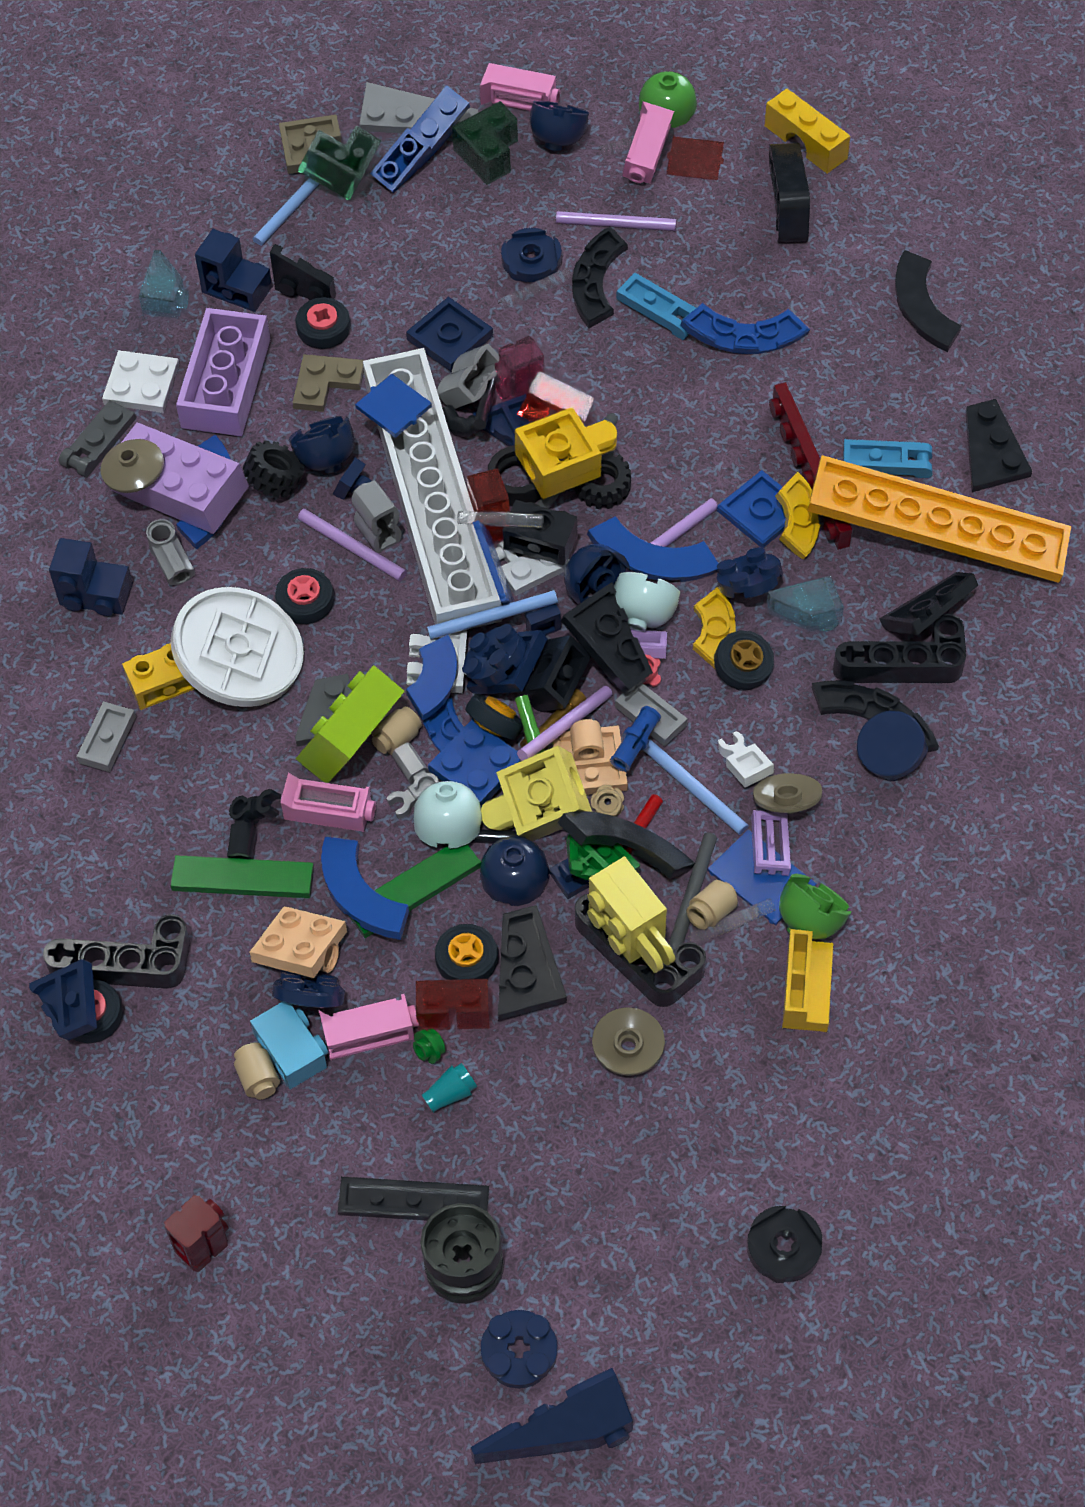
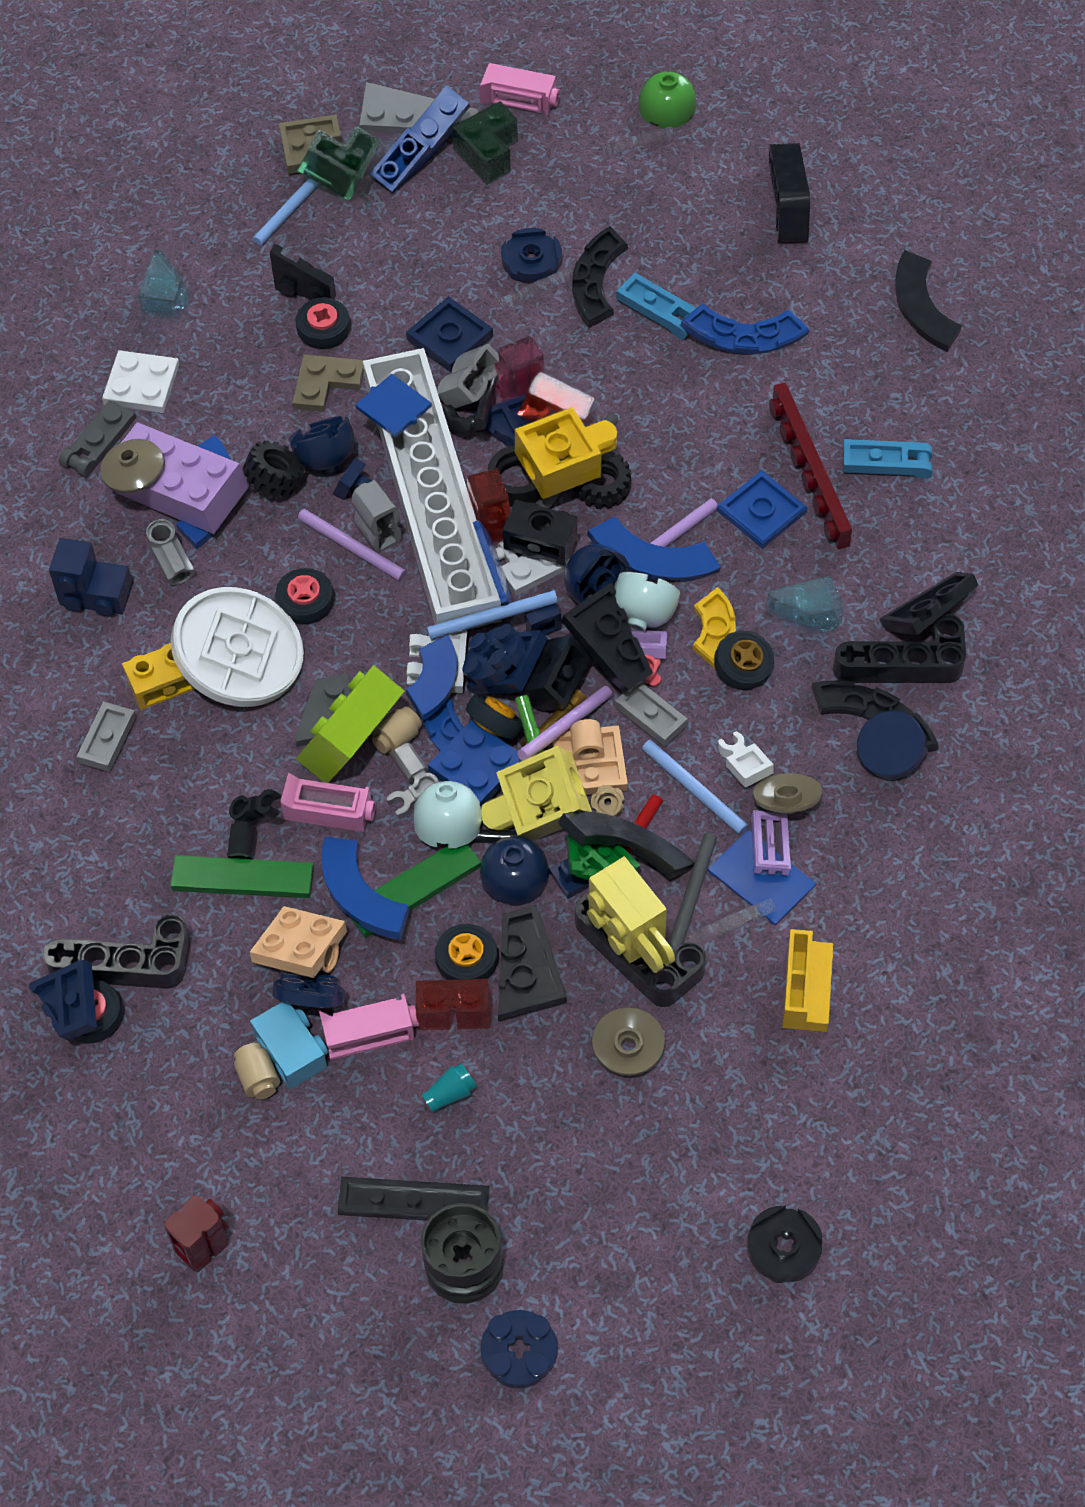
lavender brick [176,308,271,436] -> none
dark blue brick [195,229,272,312] -> none
green plate [413,1028,446,1064] -> none
clear piece [457,511,544,528] -> none
dark blue wedge [470,1368,633,1464] -> none
dark blue cylinder [530,101,589,151] -> none
lavender bar [556,211,676,231] -> none
blue pin [610,706,661,772] -> none
bright pink window [622,101,674,184] -> none
clear red piece [666,136,724,180] -> none
tan brick [686,880,738,930] -> none
dark blue plate [717,547,783,598] -> none
yellow arch [765,88,850,174] -> none
yellow tile [775,472,820,560] -> none
bright green cylinder [779,873,851,940] -> none
light orange plate [807,455,1071,583] -> none
black wing [965,399,1032,493] -> none

